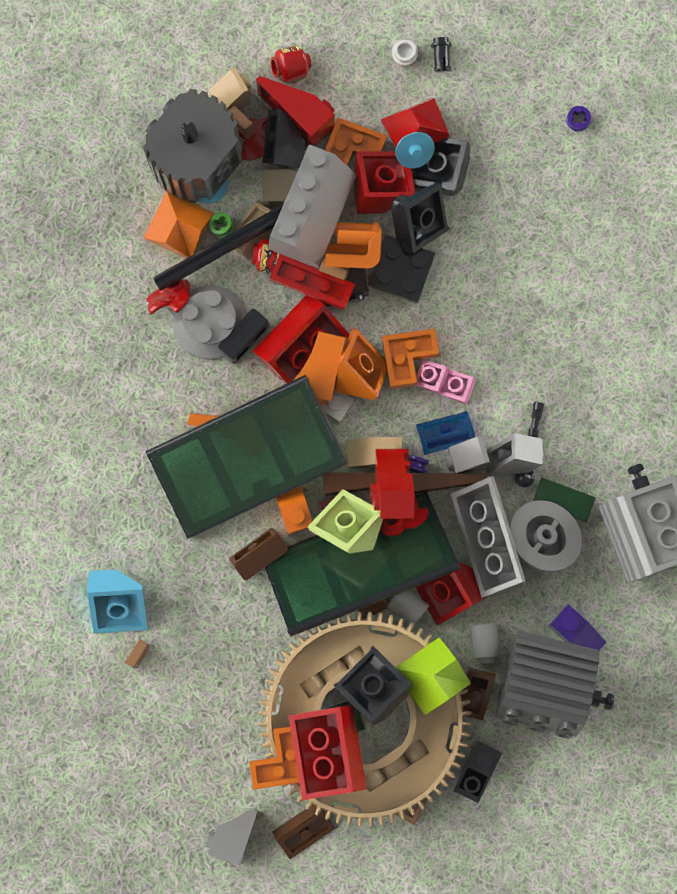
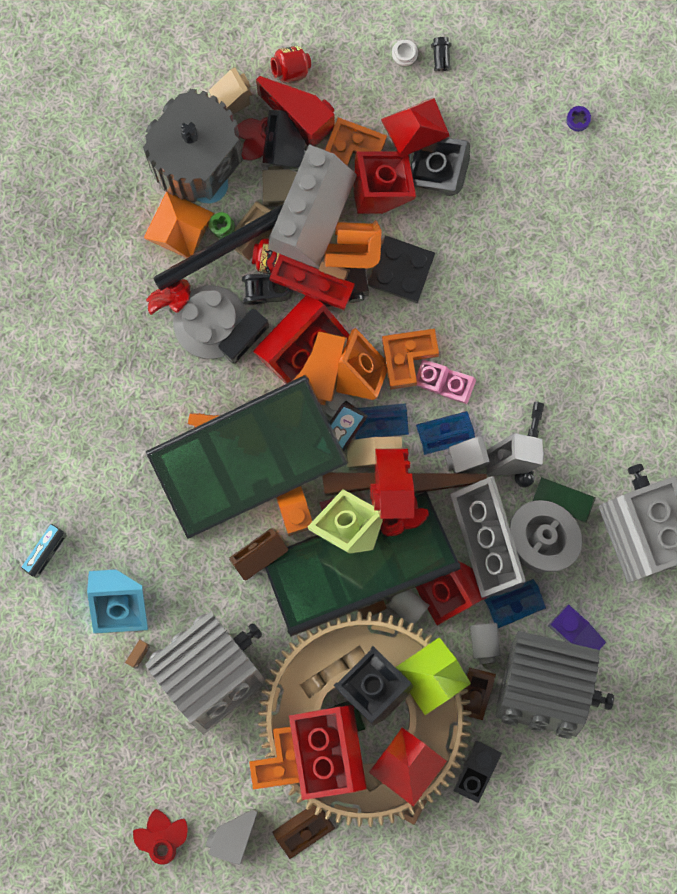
medium nougat tile [230,105,255,139] -> none
black slope [391,182,449,253] -> none
medium azure piece [396,132,434,168] -> none
dark purple bush [408,455,429,473] -> none
none -> slope [21,524,67,578]
none -> red plate [133,809,188,865]
none -> light grey piece [145,611,267,735]
none -> black piece [242,274,293,305]
none -> slope [314,400,368,457]
none -> clear blue slope [355,403,409,440]
none -> red slope [369,727,447,807]
none -> slope [484,579,546,628]

